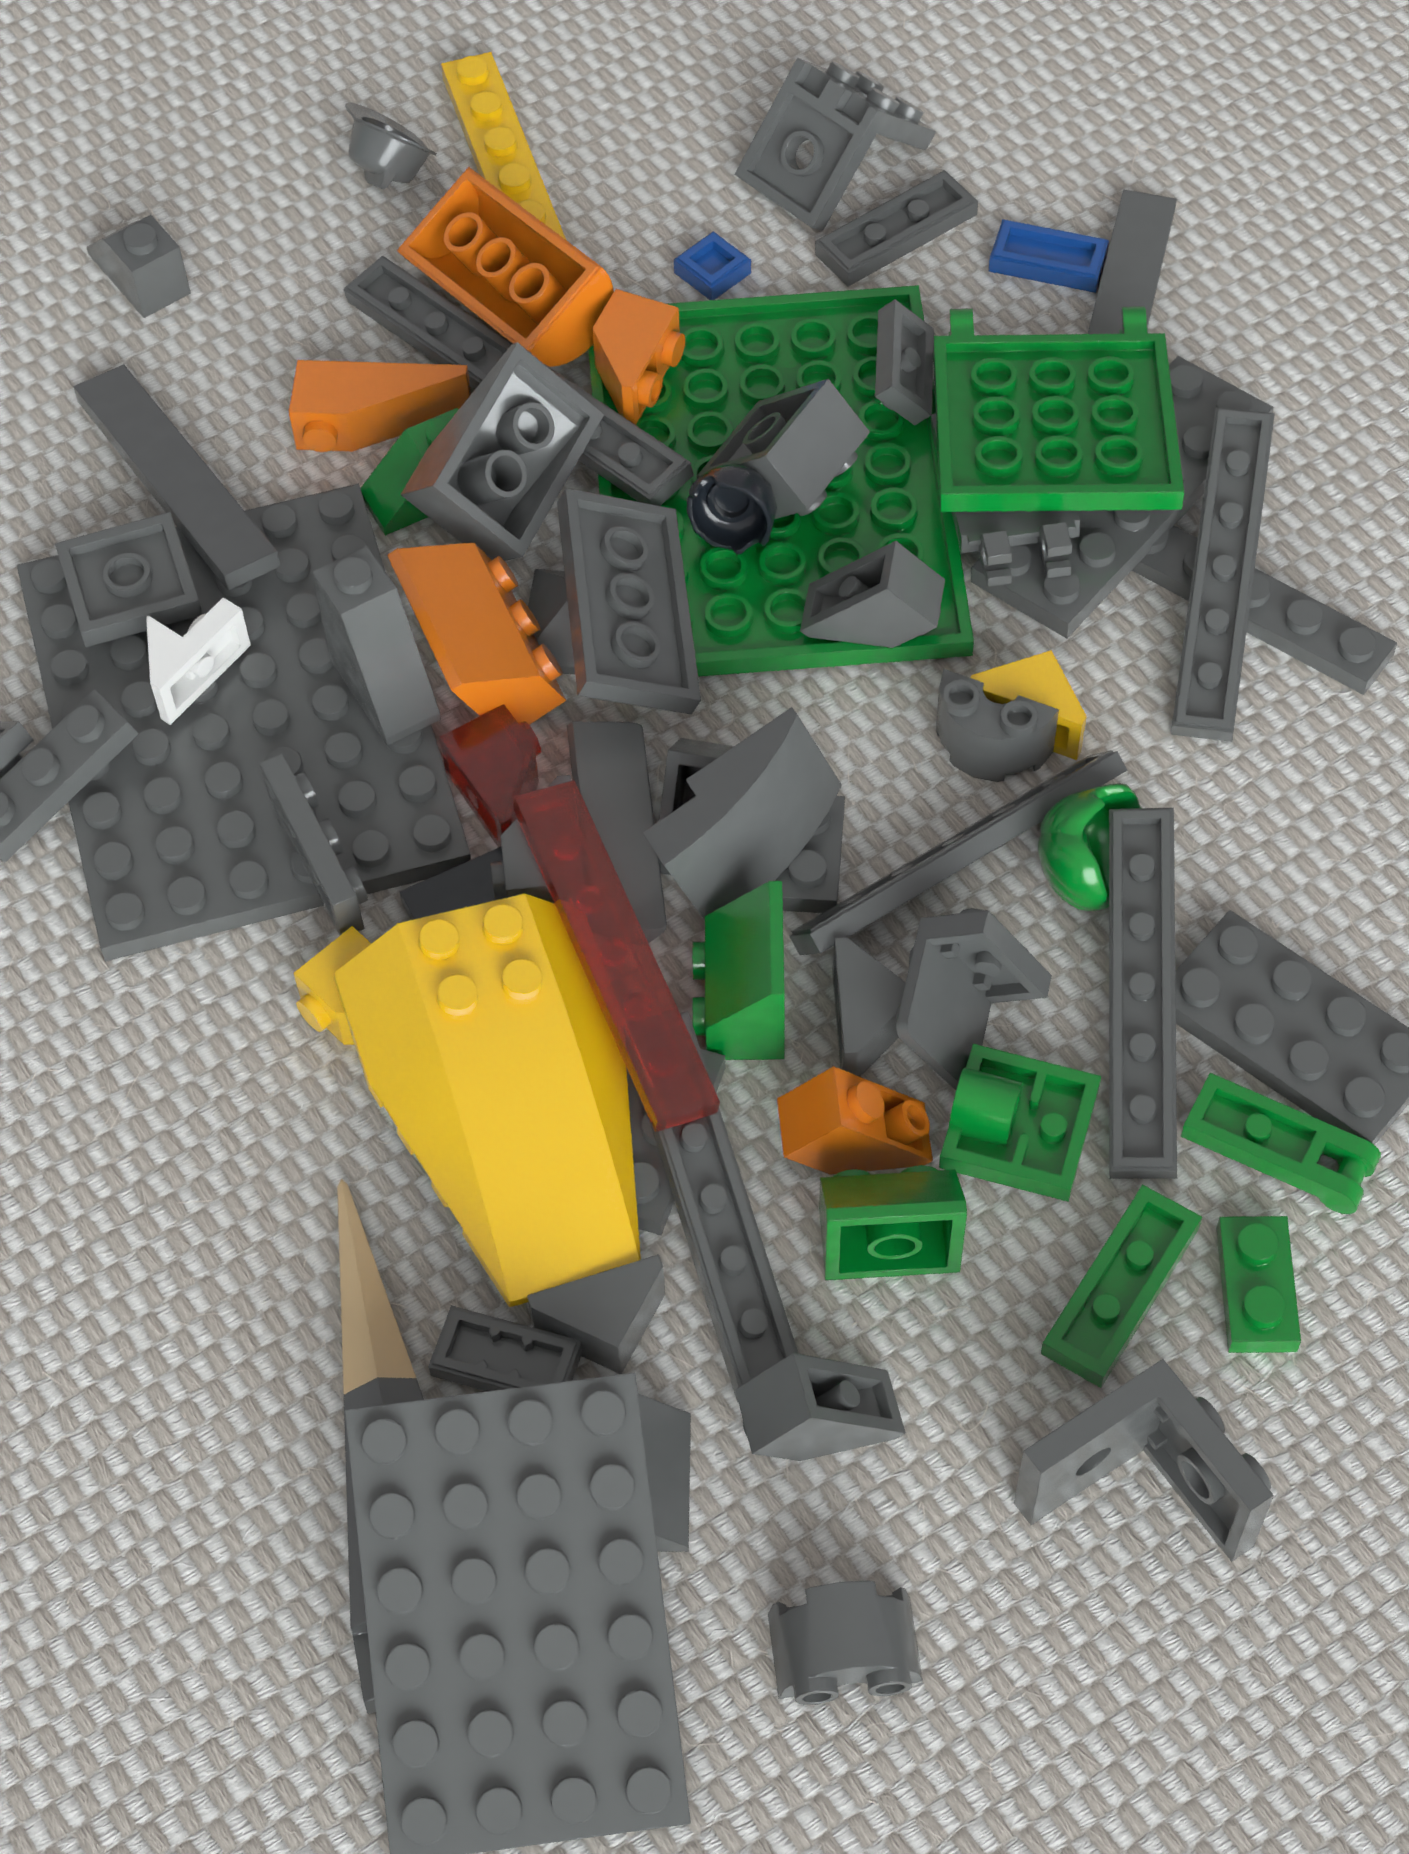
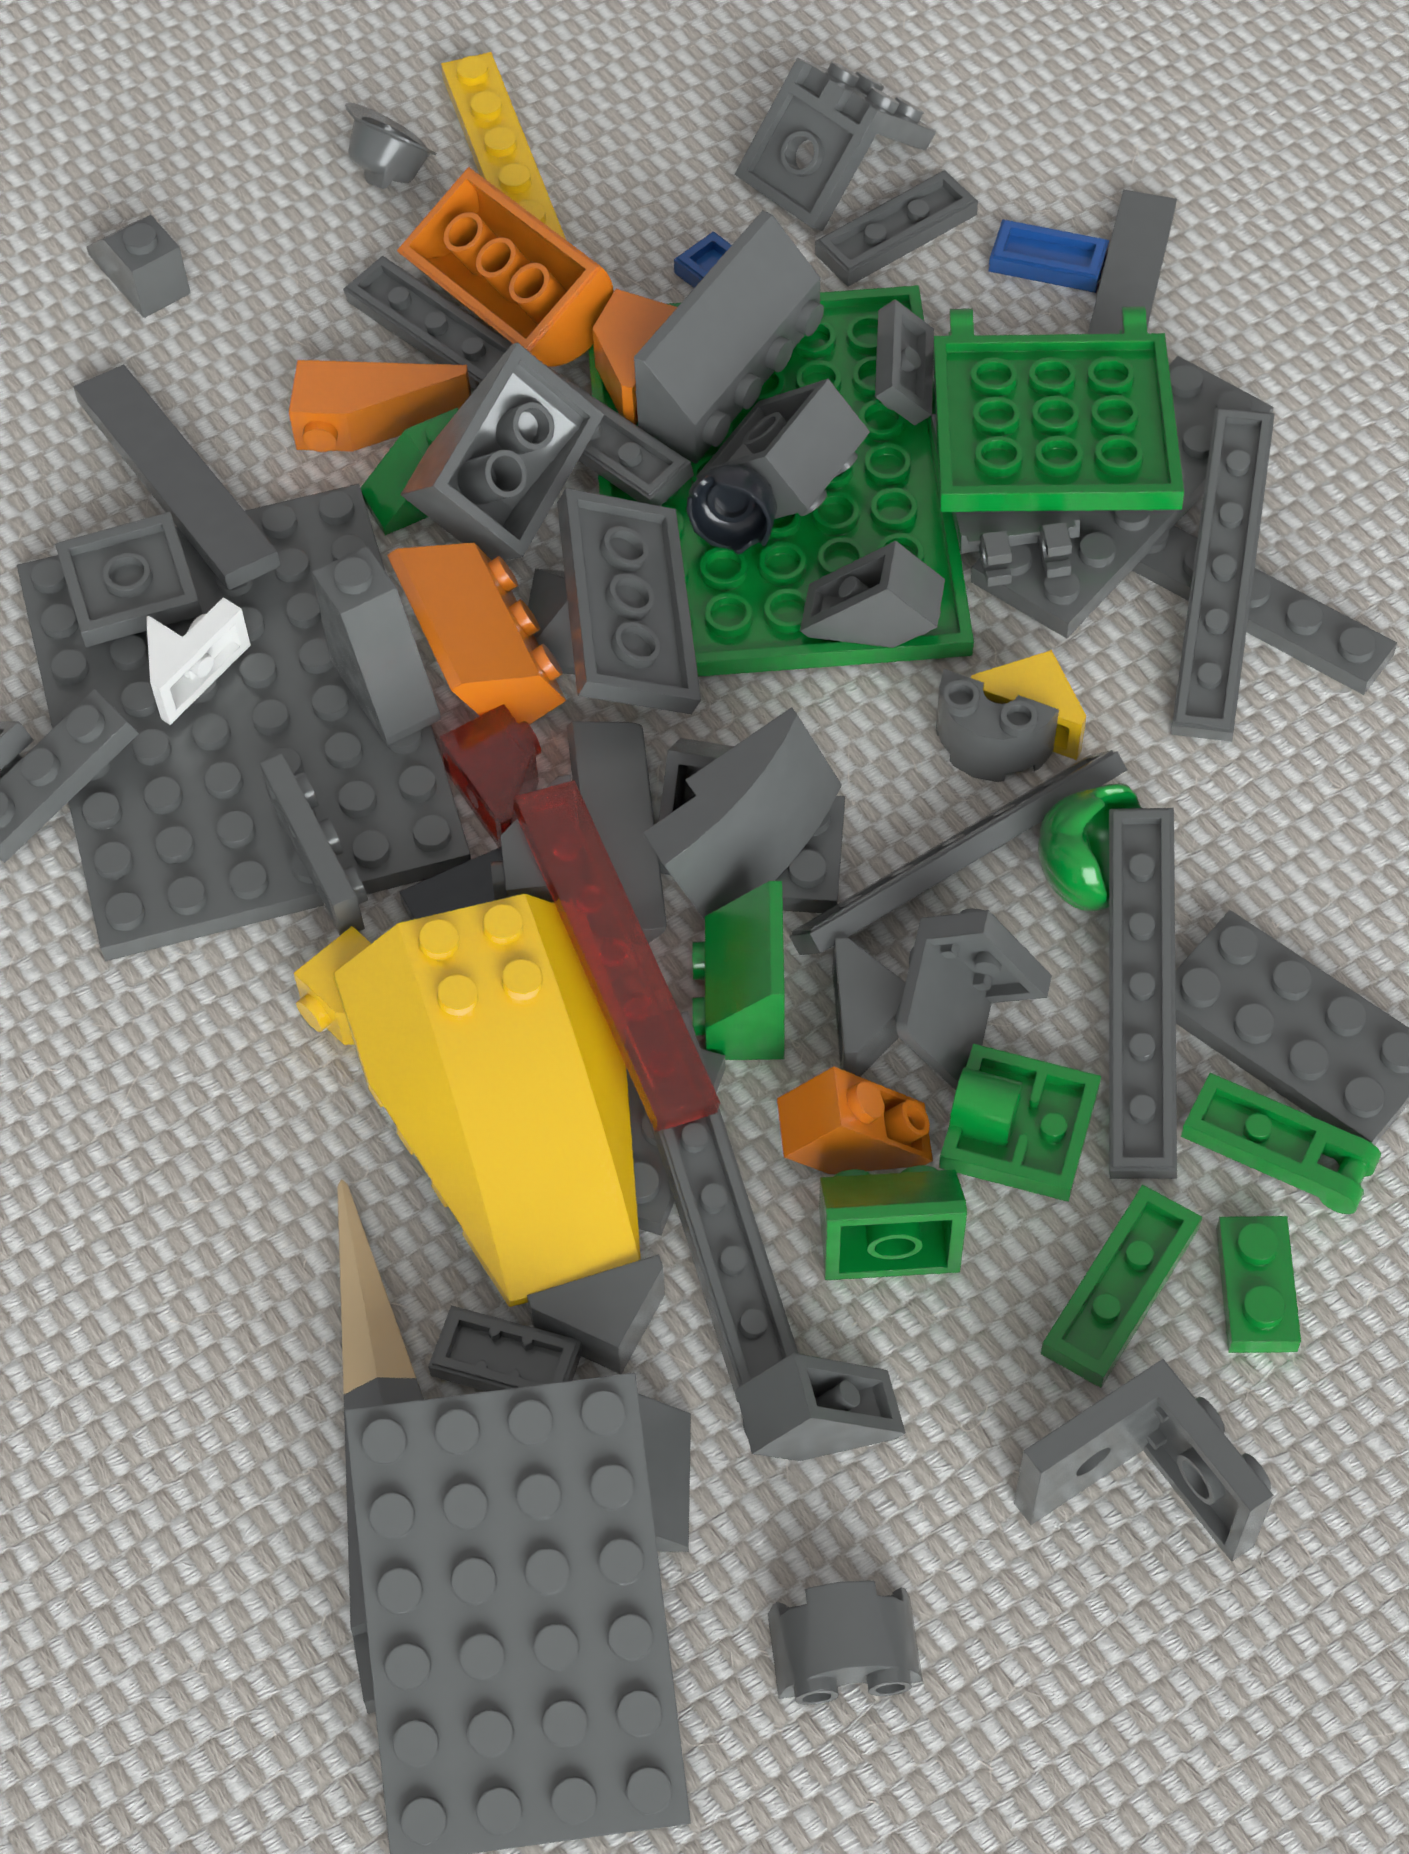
none -> dark grey slope [634,210,824,464]

